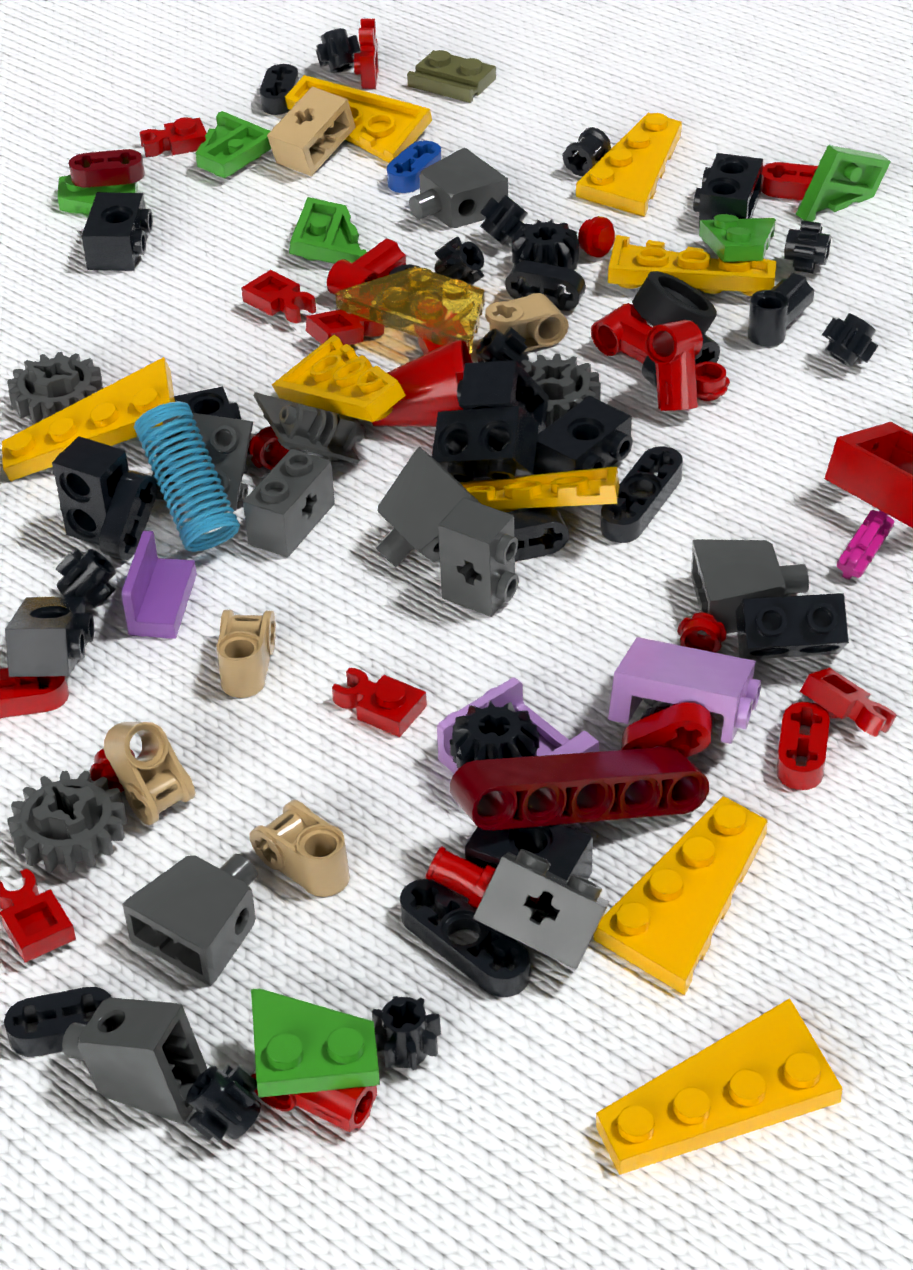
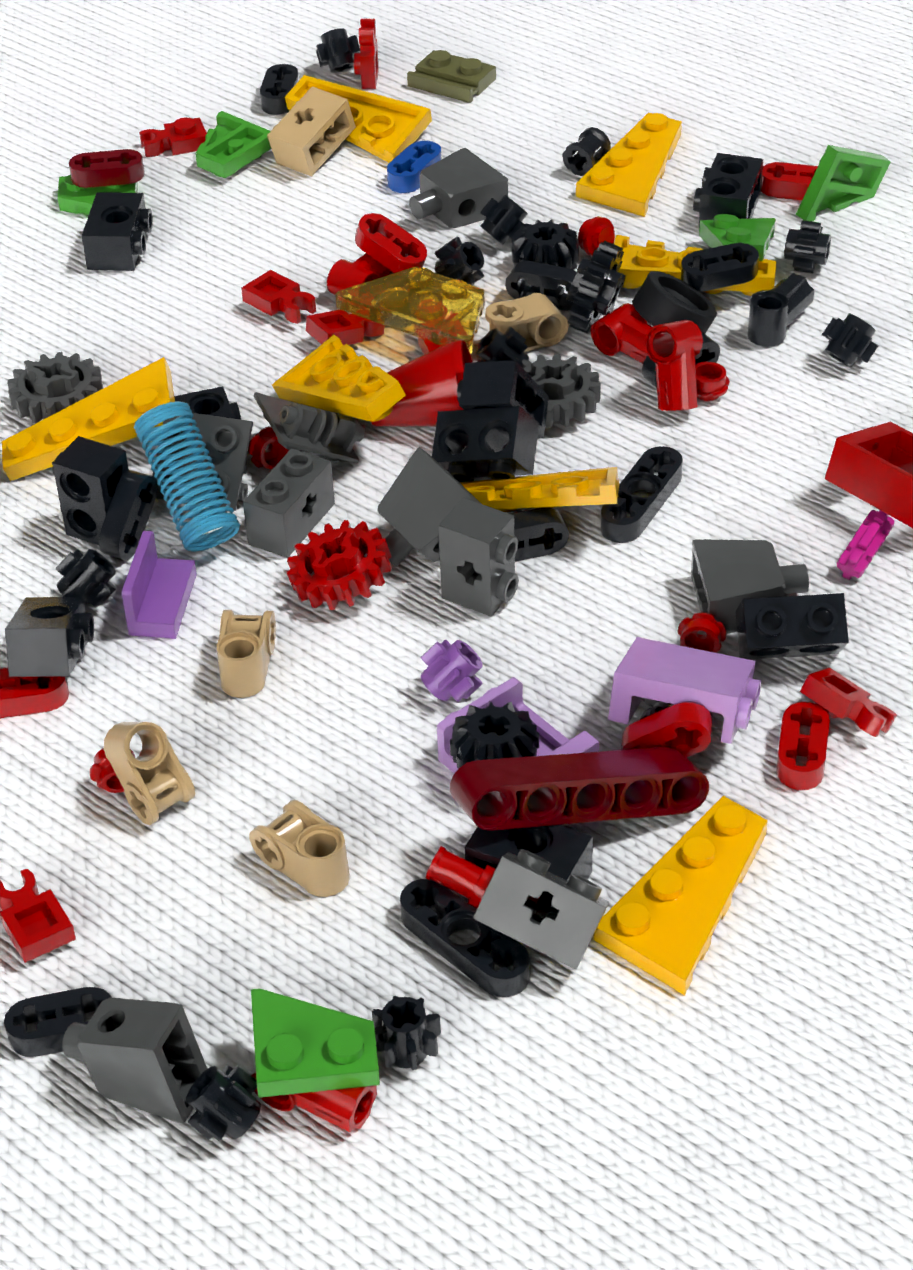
dark grey gear [7,771,127,873] -> none
dark grey torso [122,854,258,986] -> none
bright green wing [289,197,367,264] -> none
red plate [332,668,427,737] -> none
black brick [533,395,633,475] -> none
yellow wing [596,998,843,1175] -> none
none -> red gear [287,520,392,610]
none -> red beam [355,213,427,278]
none -> medium lavender gear [421,640,483,702]
none -> black gear [566,240,626,334]
none -> black beam [681,243,759,292]

